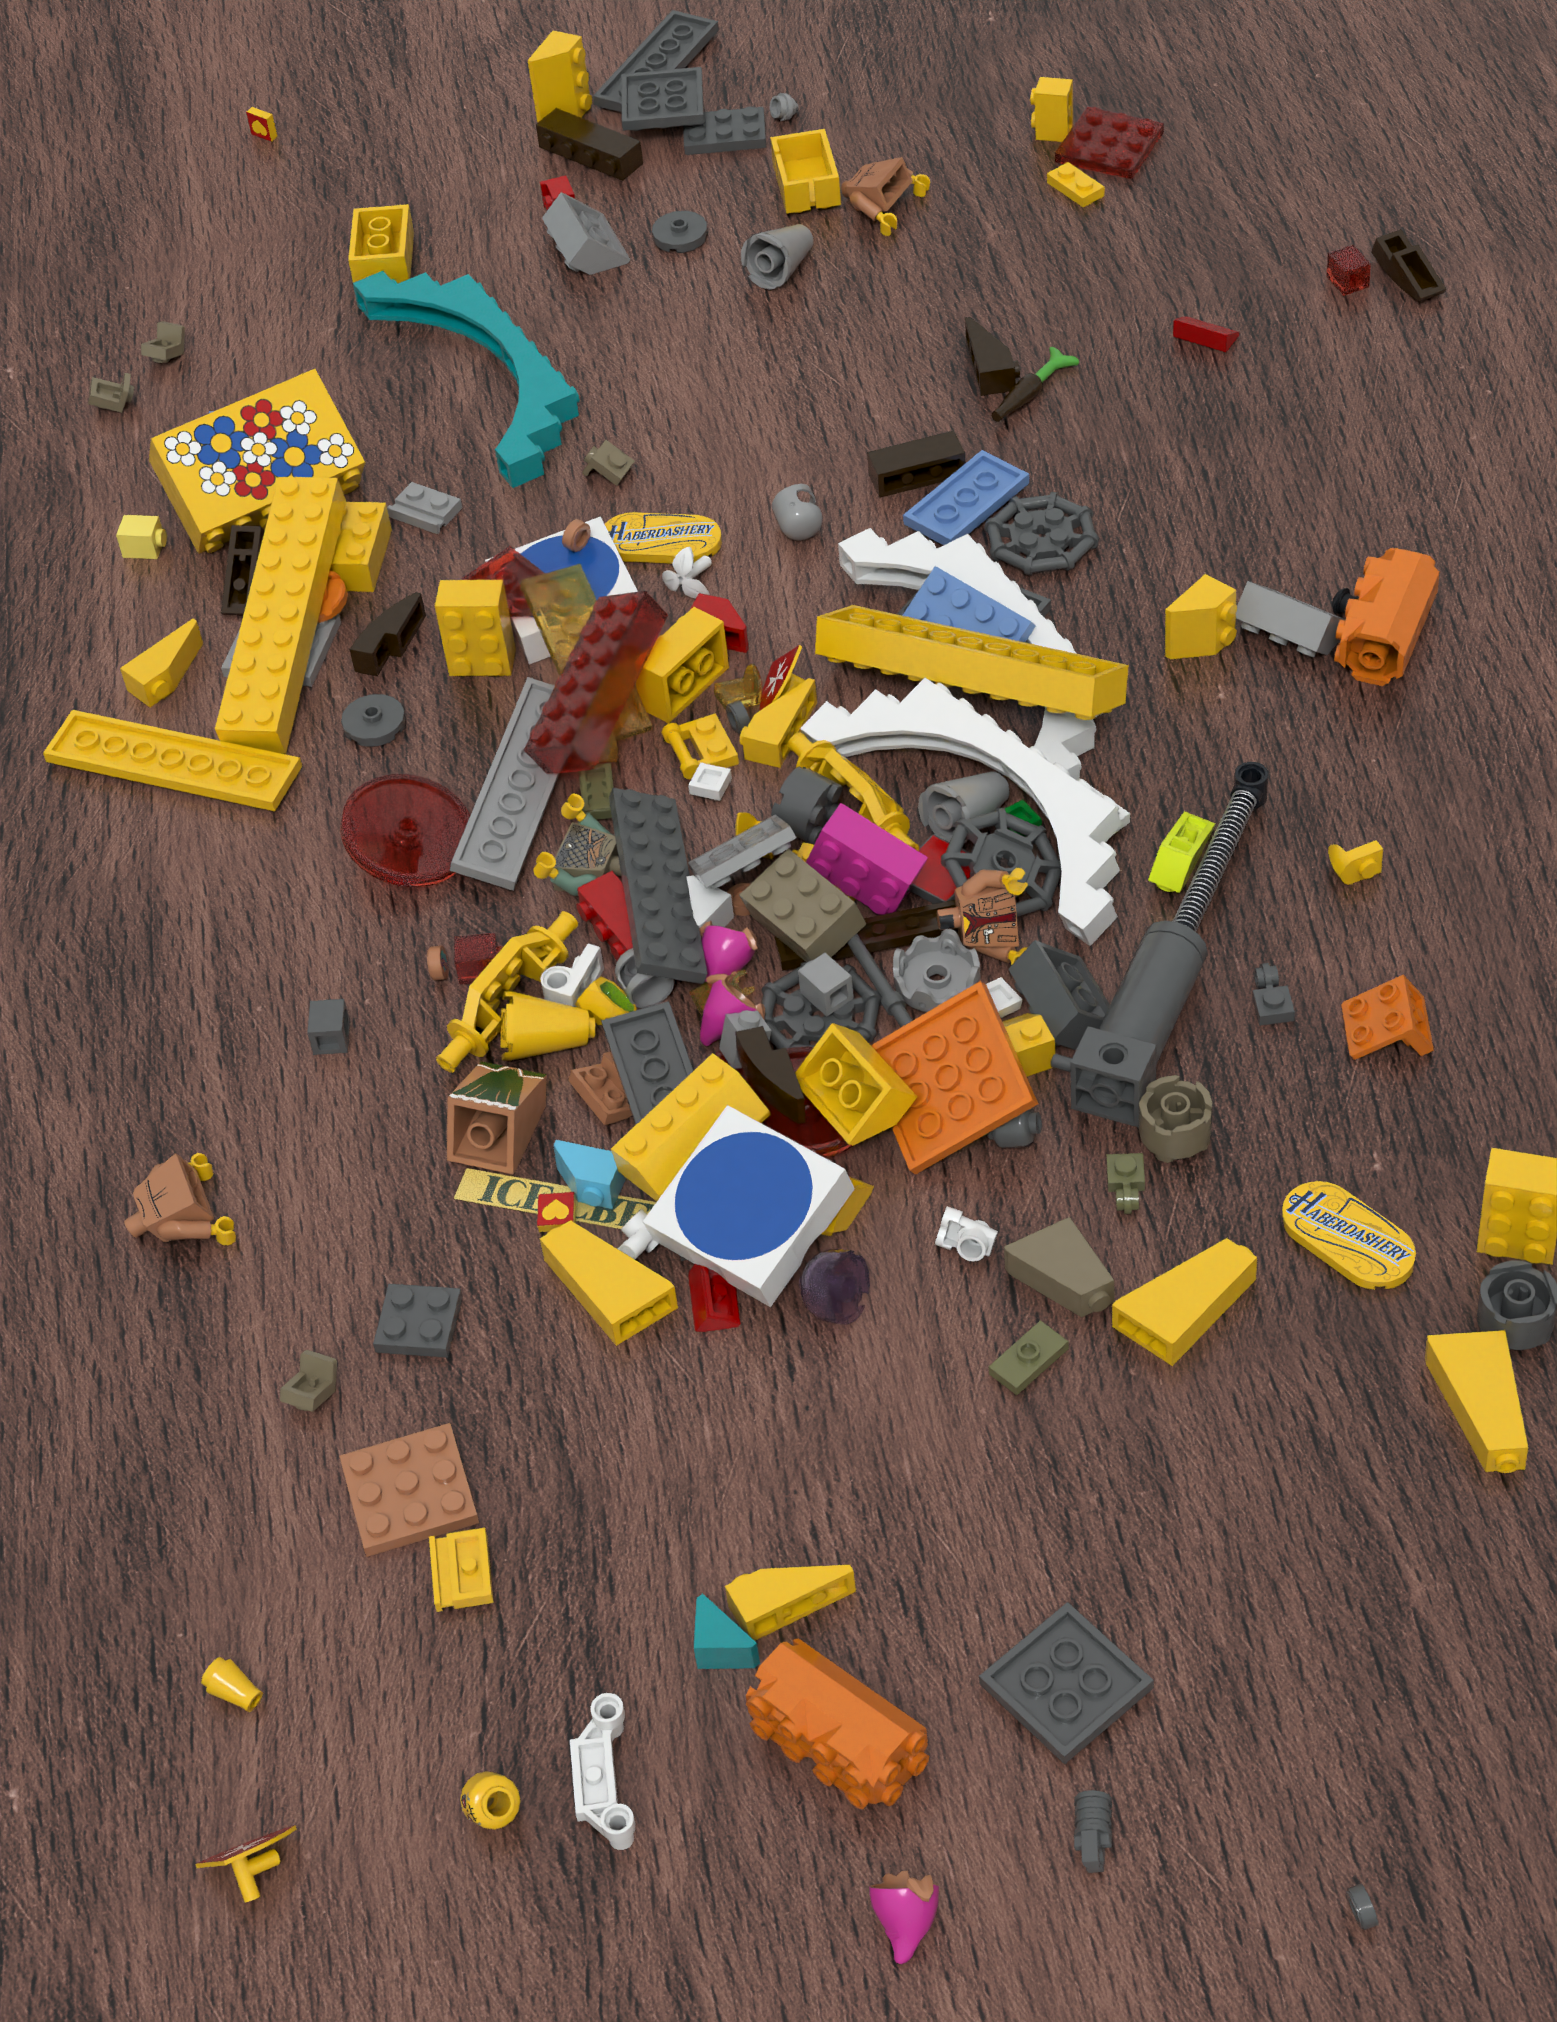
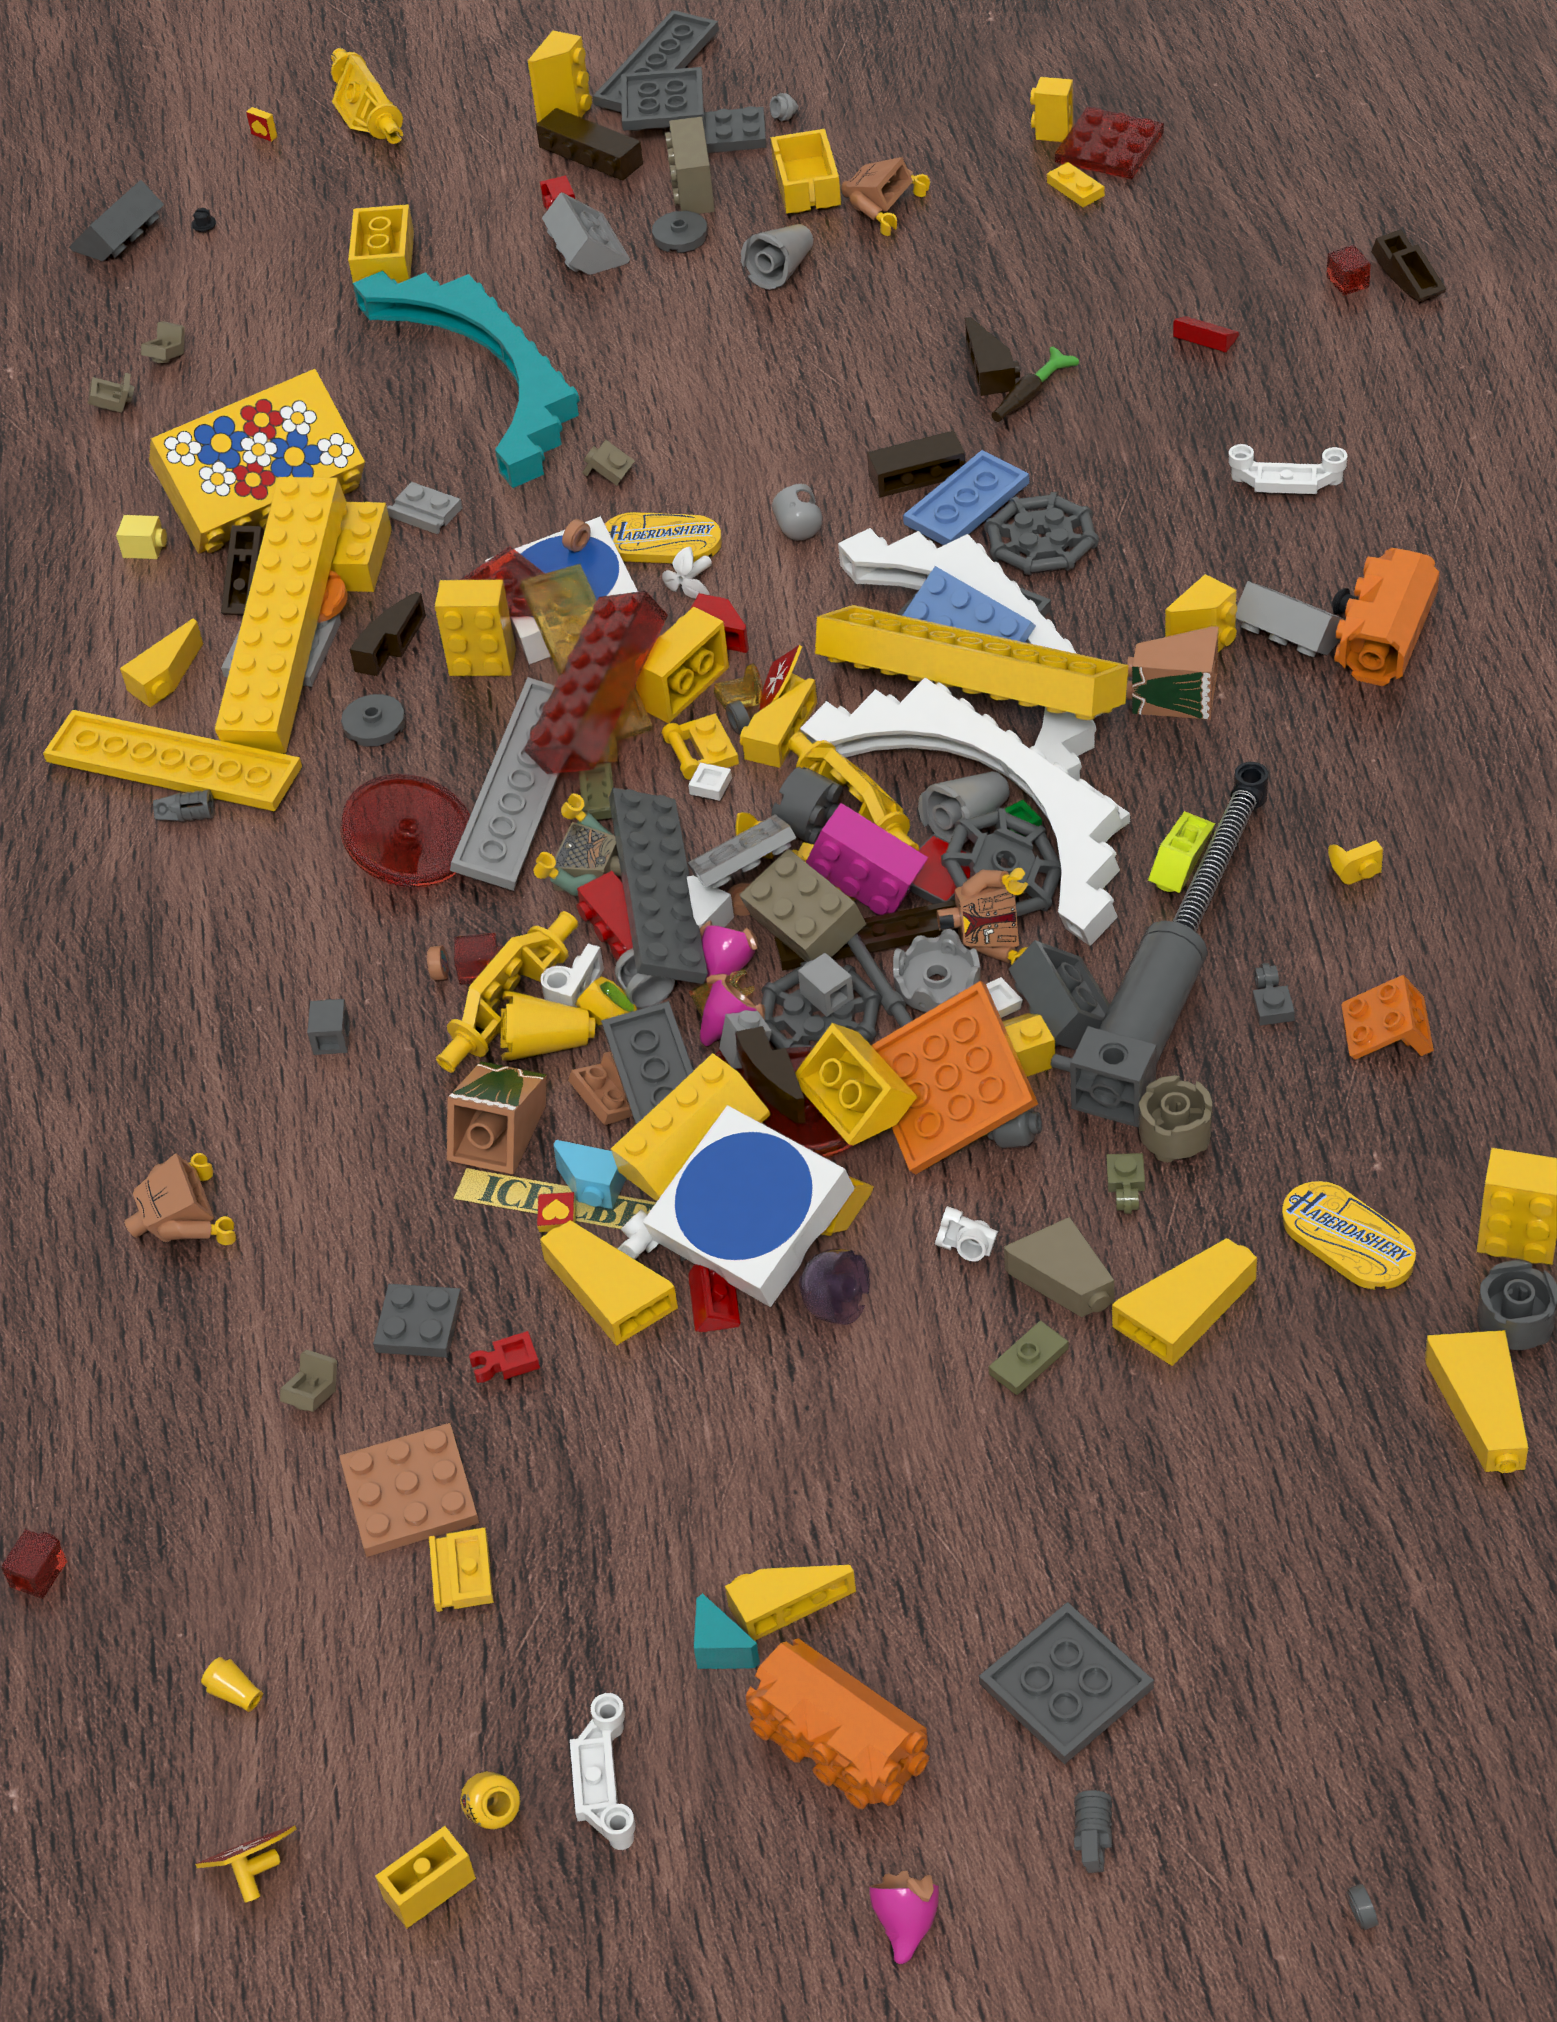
none -> clear red brick [0,1529,67,1599]
none -> dark grey slope [69,180,164,261]
none -> dark grey hinge [153,789,215,822]
none -> black piece [192,208,216,232]
none -> yellow plate [331,48,403,144]
none -> yellow brick [375,1826,476,1929]
none -> red plate [469,1331,540,1383]
none -> dark tan brick [665,117,715,214]
none -> nougat slope [1127,626,1219,720]
none -> white plate [1229,444,1347,494]

